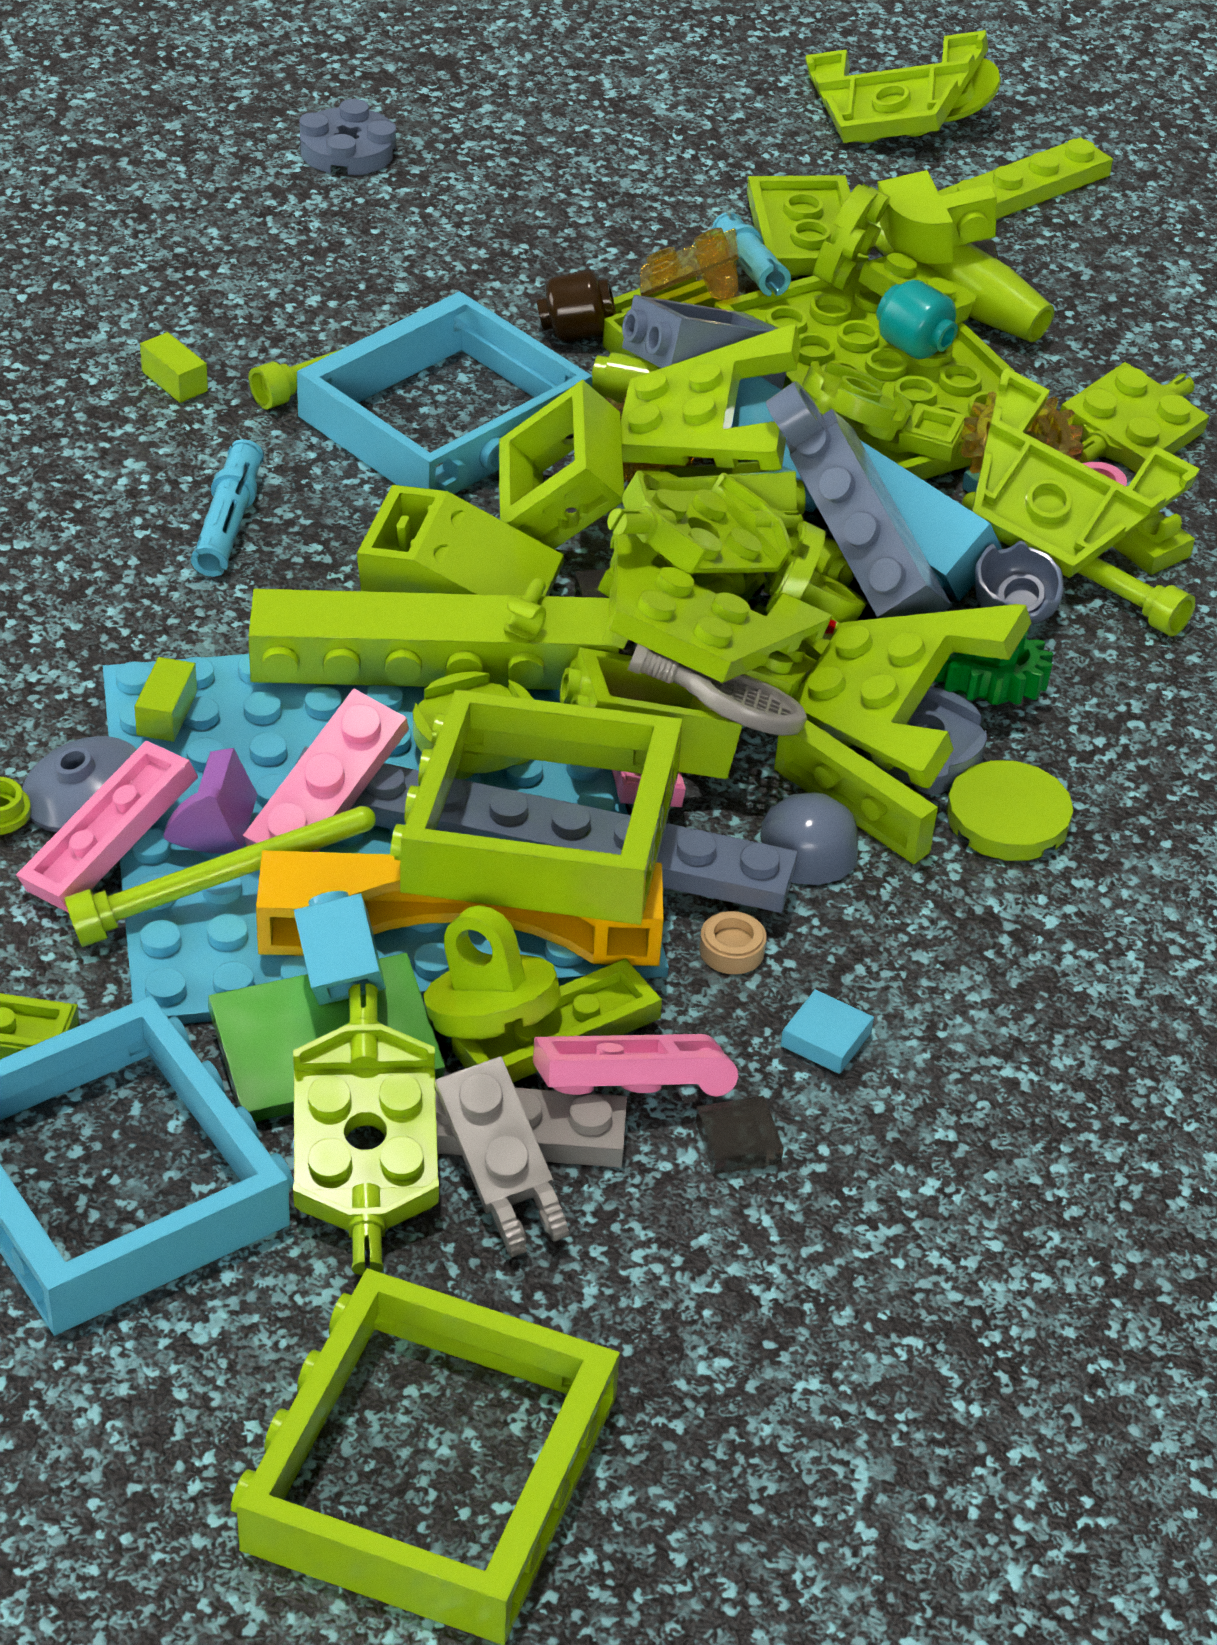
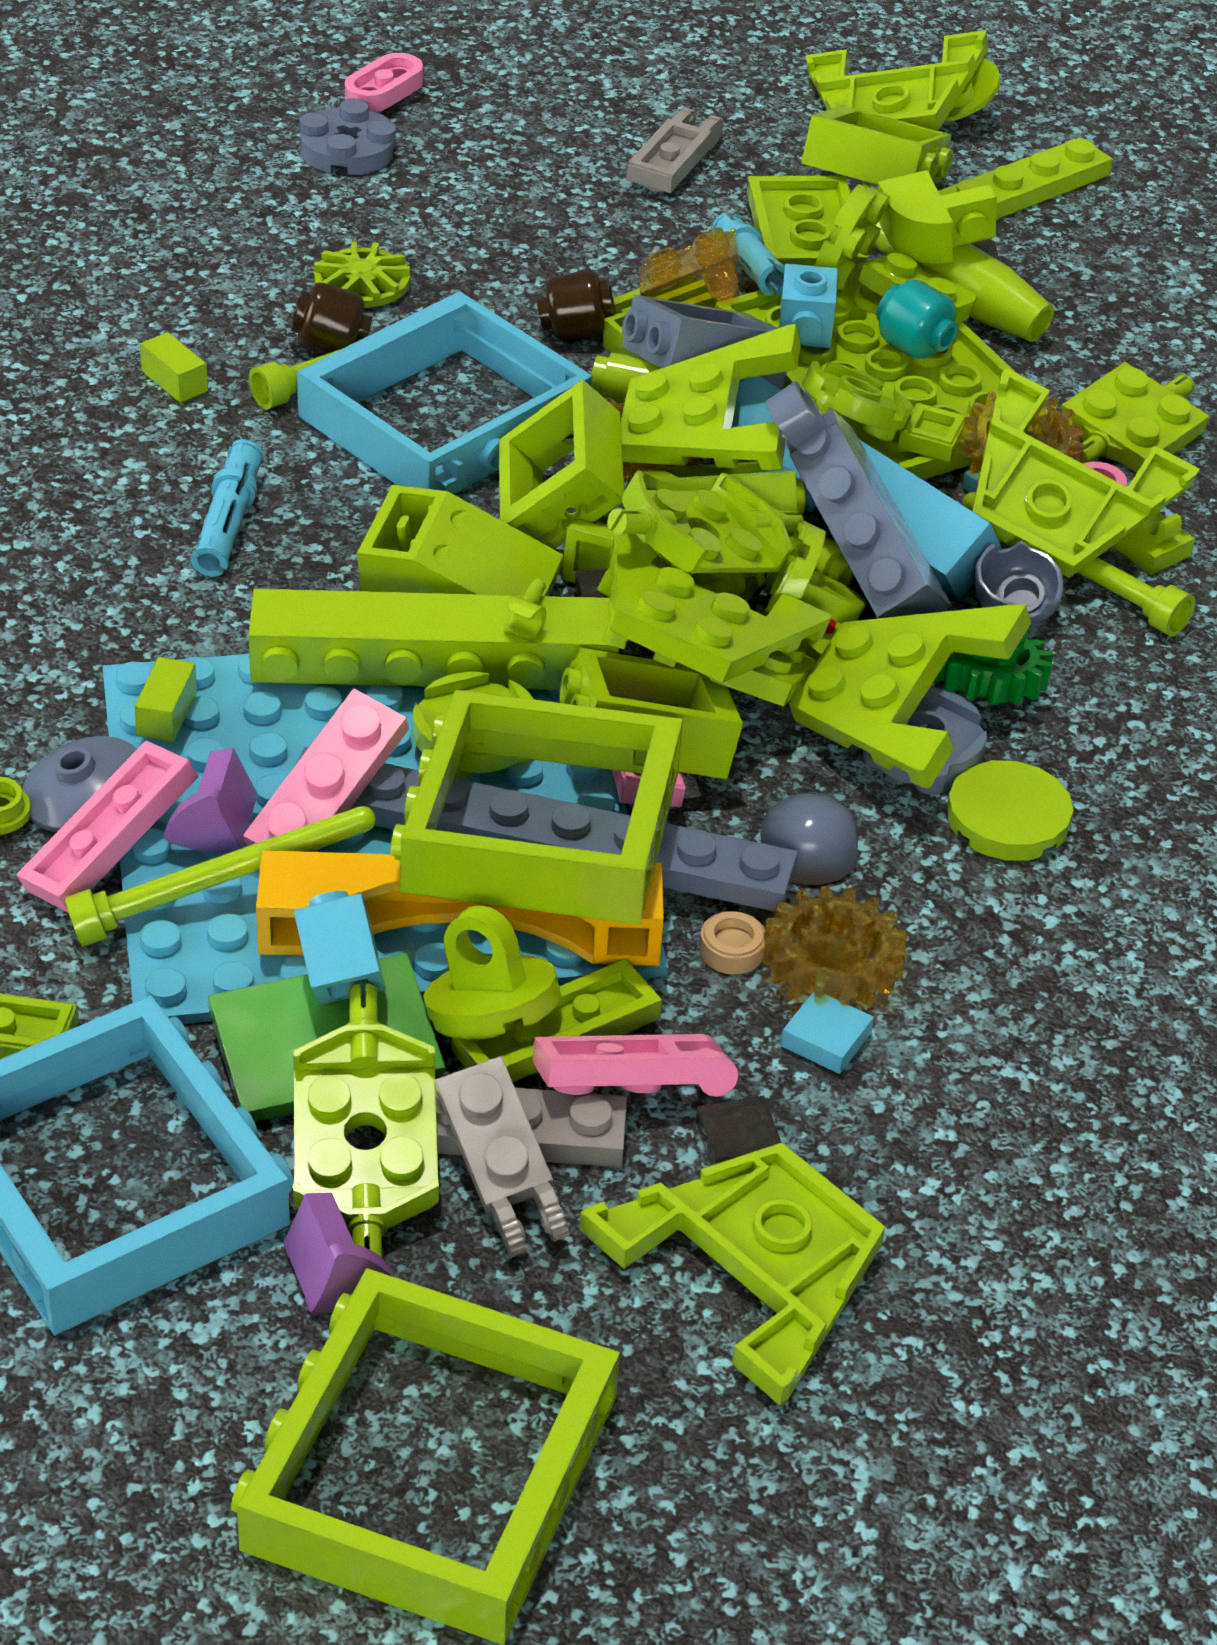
light grey piece [628,644,807,736] -> none
lime plate [774,720,938,865] -> none
none -> medium lavender tile [283,1192,394,1315]
none -> dark brown head [290,283,372,355]
none -> lime wheel [314,241,410,308]
none -> bright pink plate [345,53,423,113]
none -> lime tile [561,519,614,589]
none -> lime wing [579,1142,885,1406]
none -> light grey hinge [626,107,723,193]
none -> clear yellow gear [762,886,907,1007]
none -> medium azure brick [779,264,838,348]
none -> lime window [801,105,953,185]

